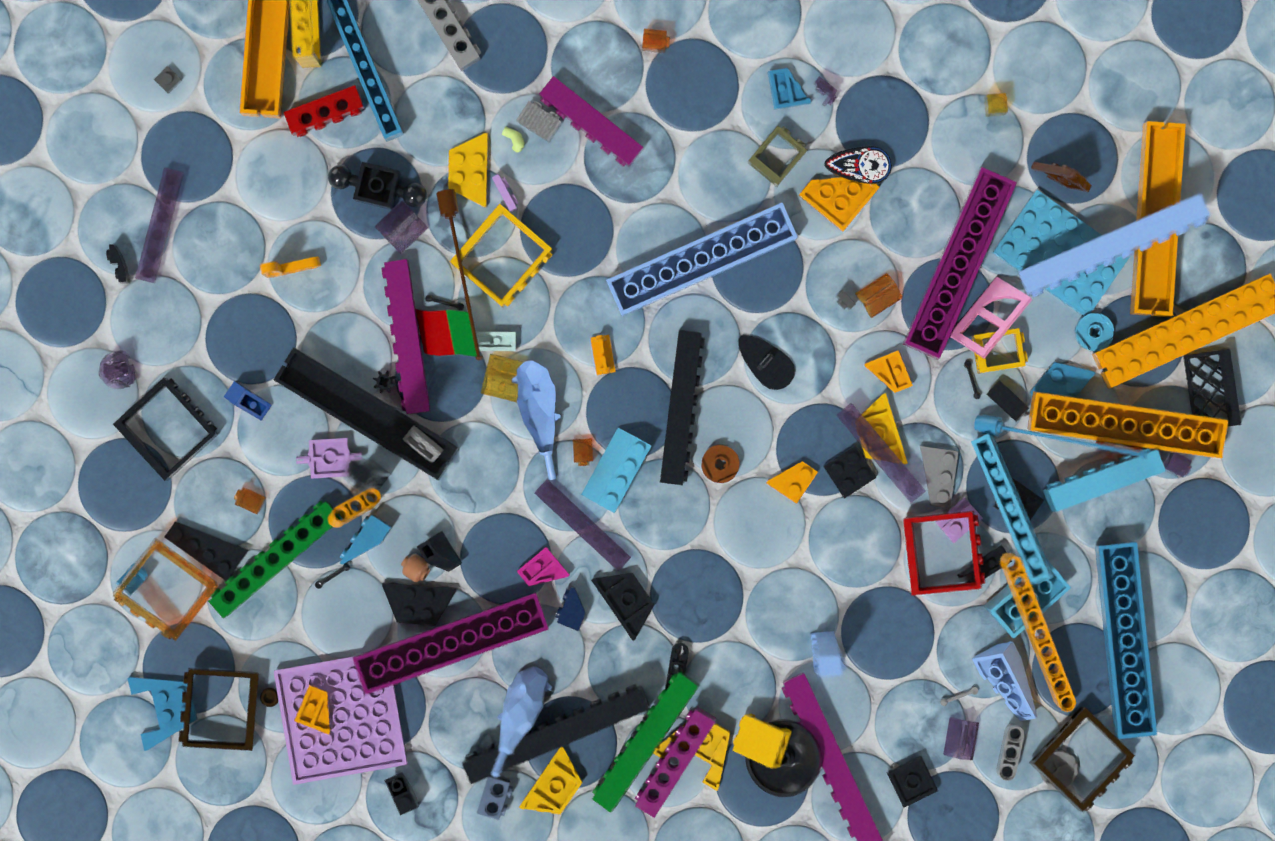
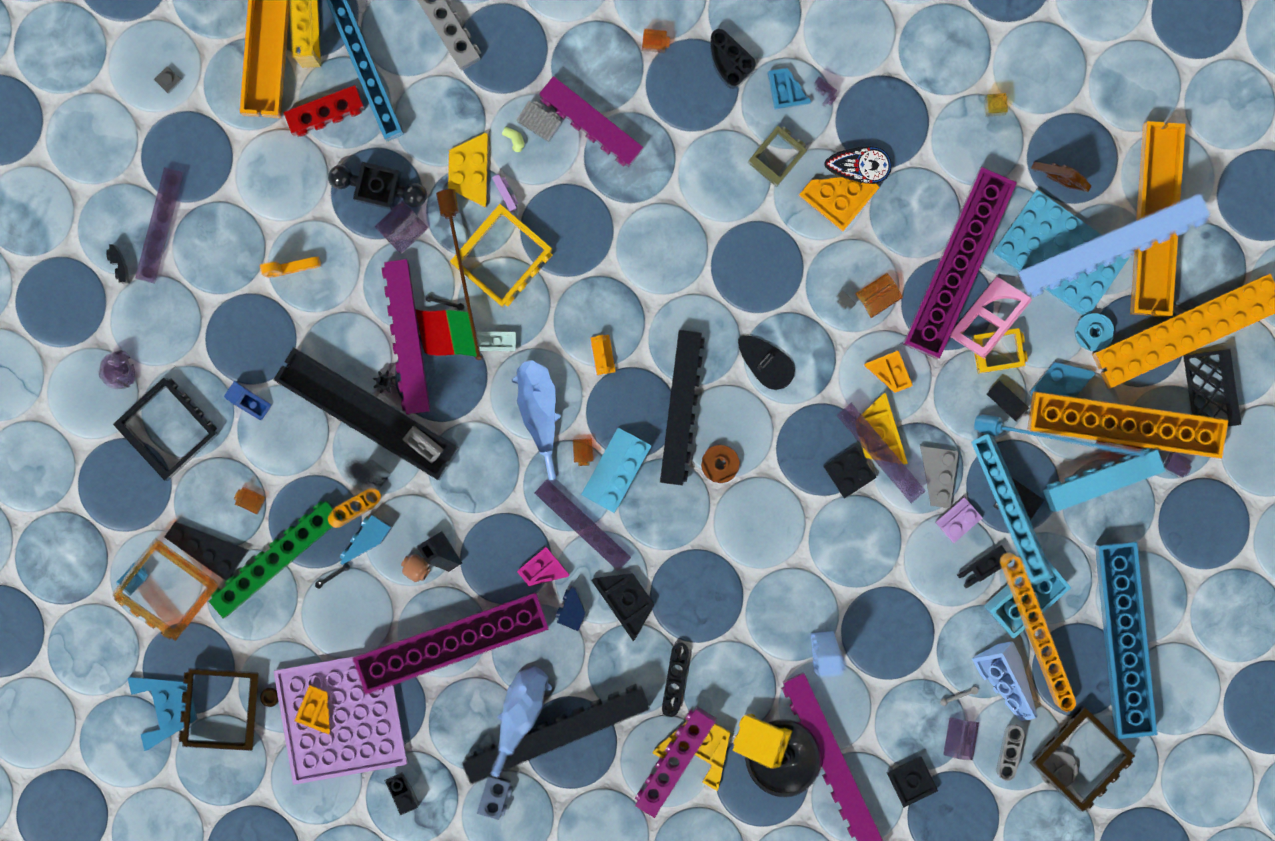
lavender plate [296,438,362,479] -> none
black wing [382,583,456,626] -> none
clear yellow slope [481,354,523,402] -> none
yellow wing [519,746,582,815] -> none
green brick [592,672,700,813] -> none
light blue brick [606,203,798,316] -> none
light orange wing [766,461,818,504] -> none
red window [903,511,985,595] -> none
black hinge [964,361,981,399] -> none
none -> black beam [710,29,756,89]

